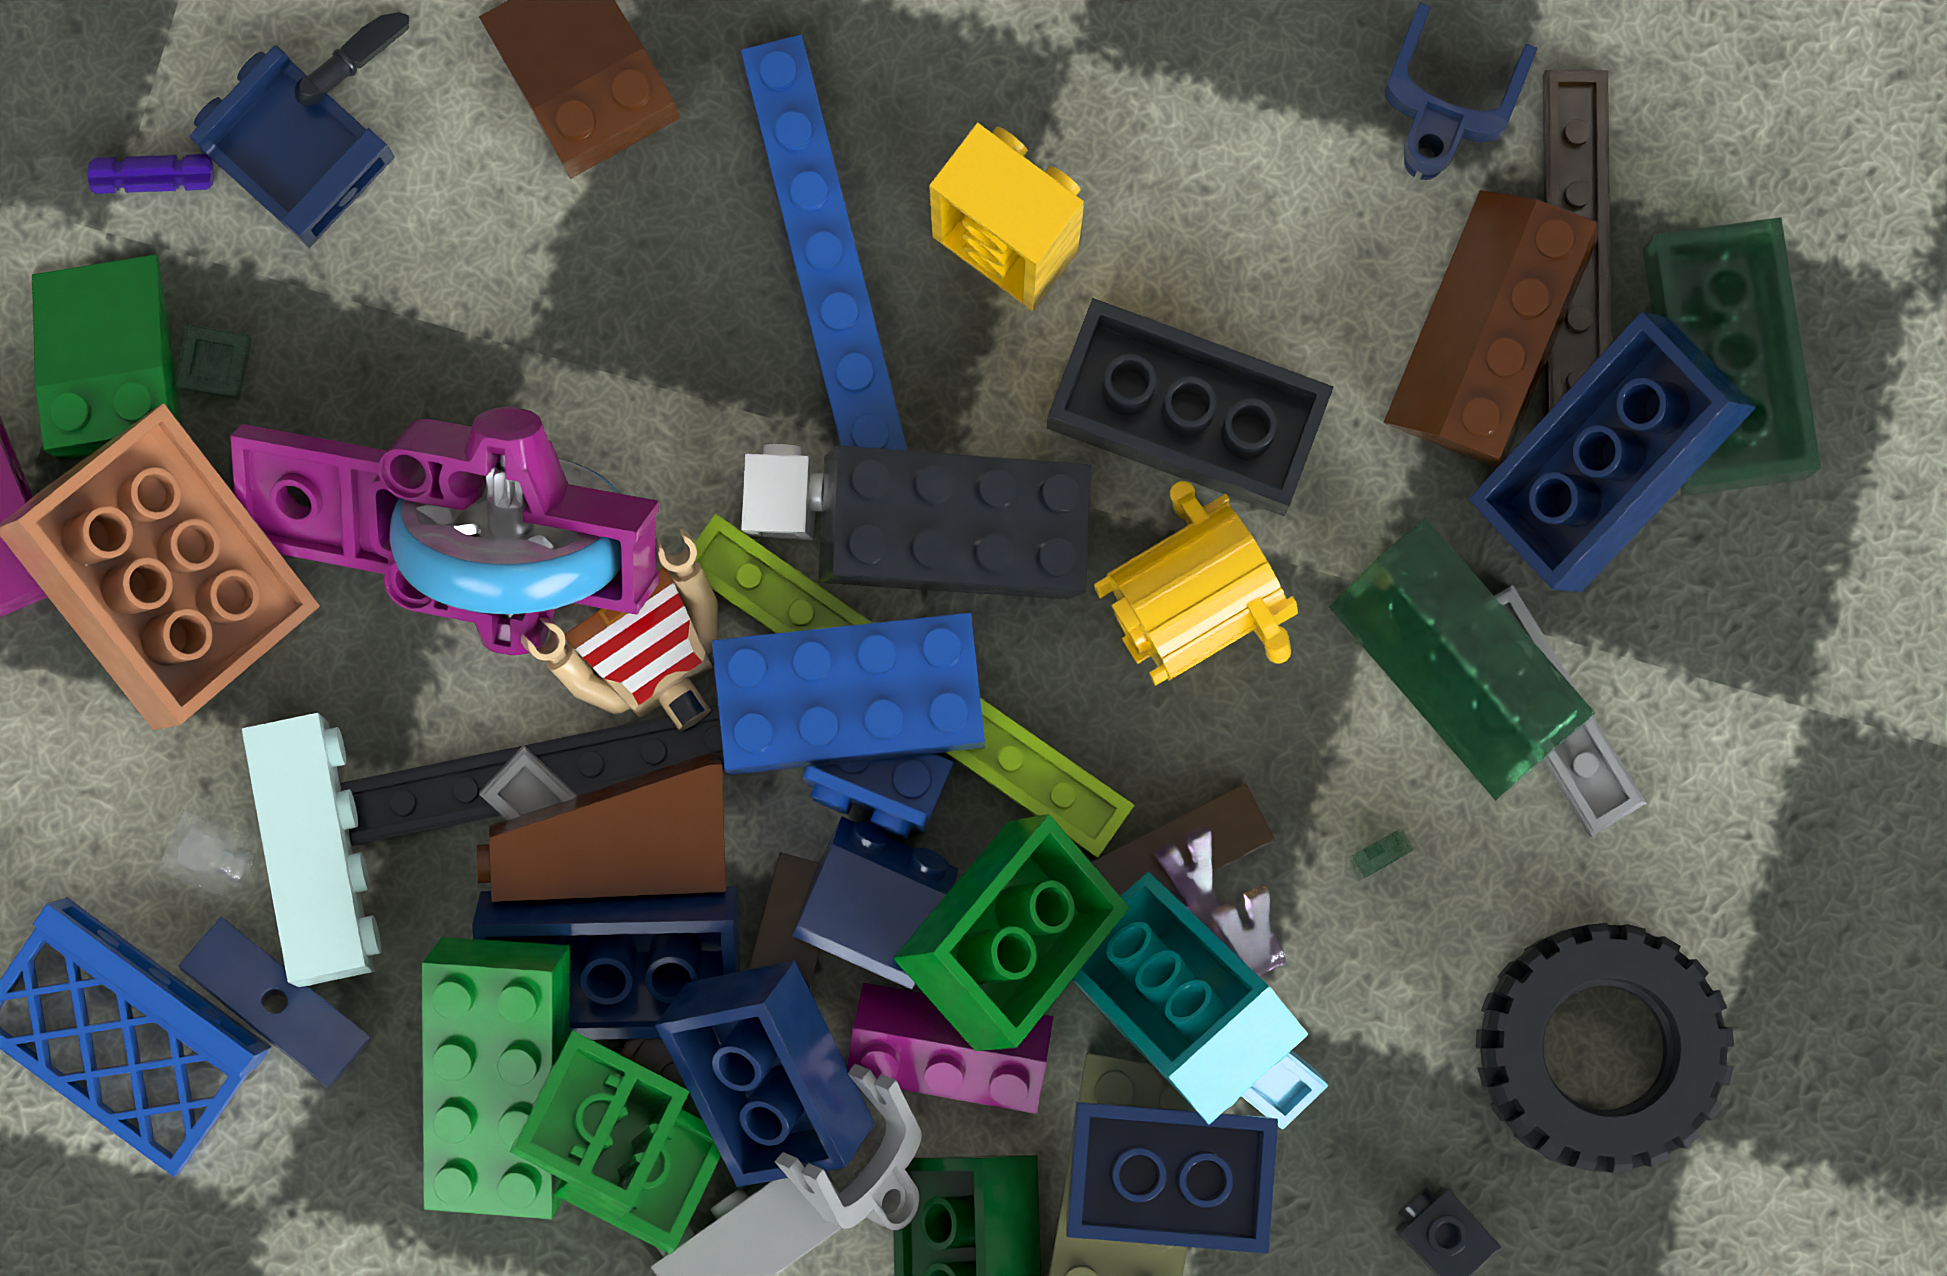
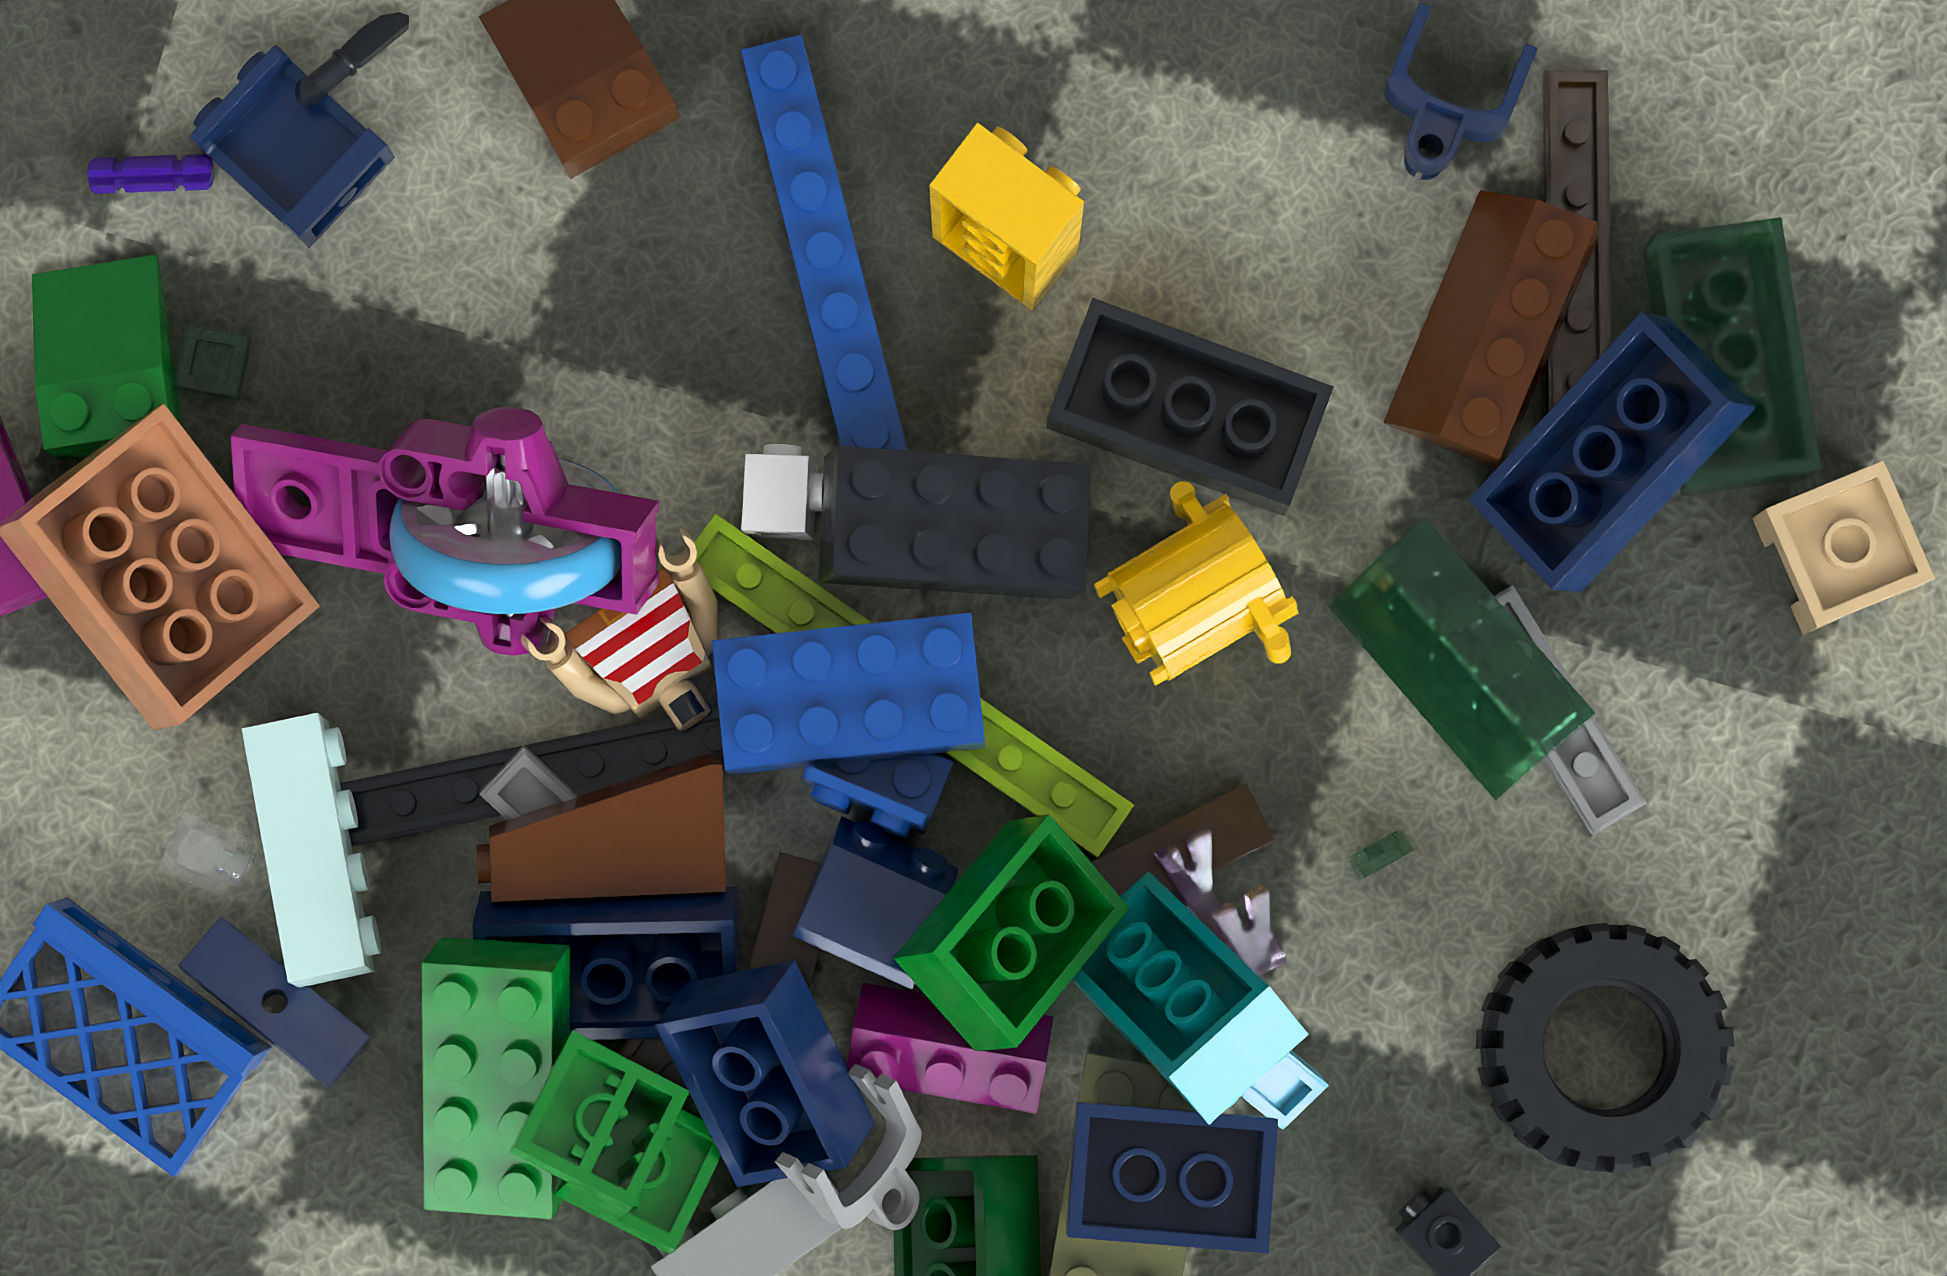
none -> tan panel [1752,460,1935,634]

